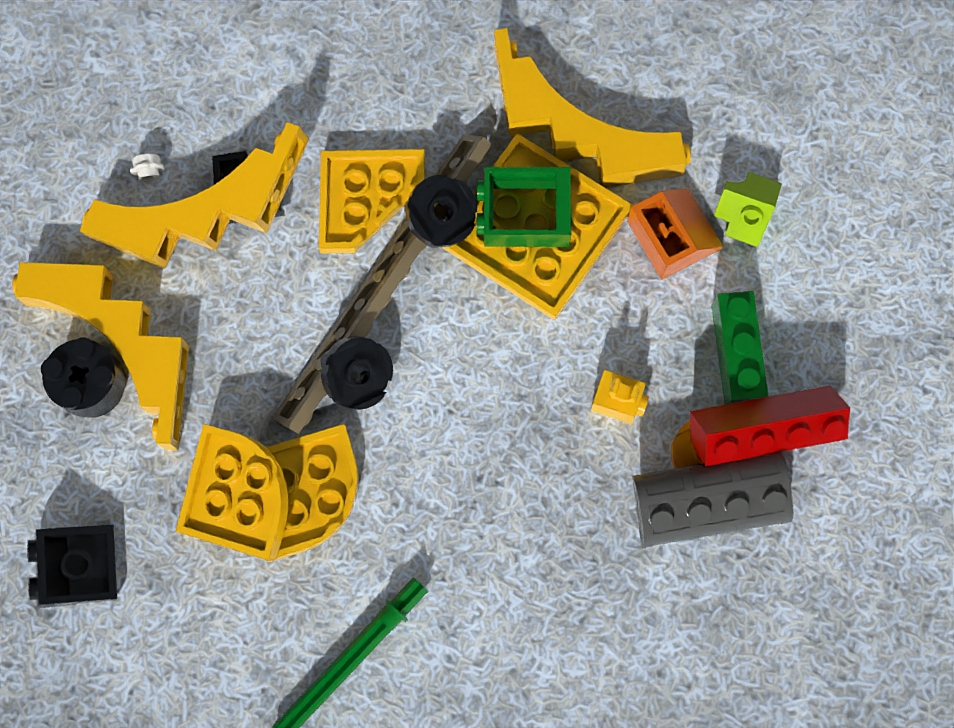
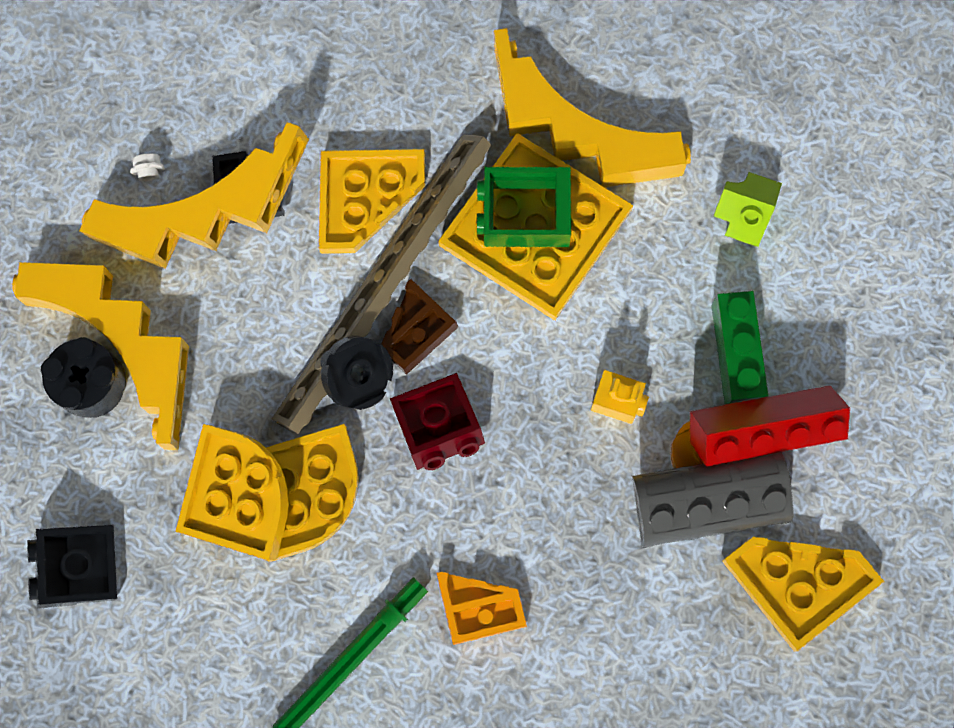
black plate [404,175,477,248] -> none
orange slope [627,189,724,280] -> none
none -> reddish brown wing [381,279,458,375]
none -> dark red plate [390,373,485,471]
none -> light orange wing [437,572,527,645]
none -> yellow plate [722,537,884,652]

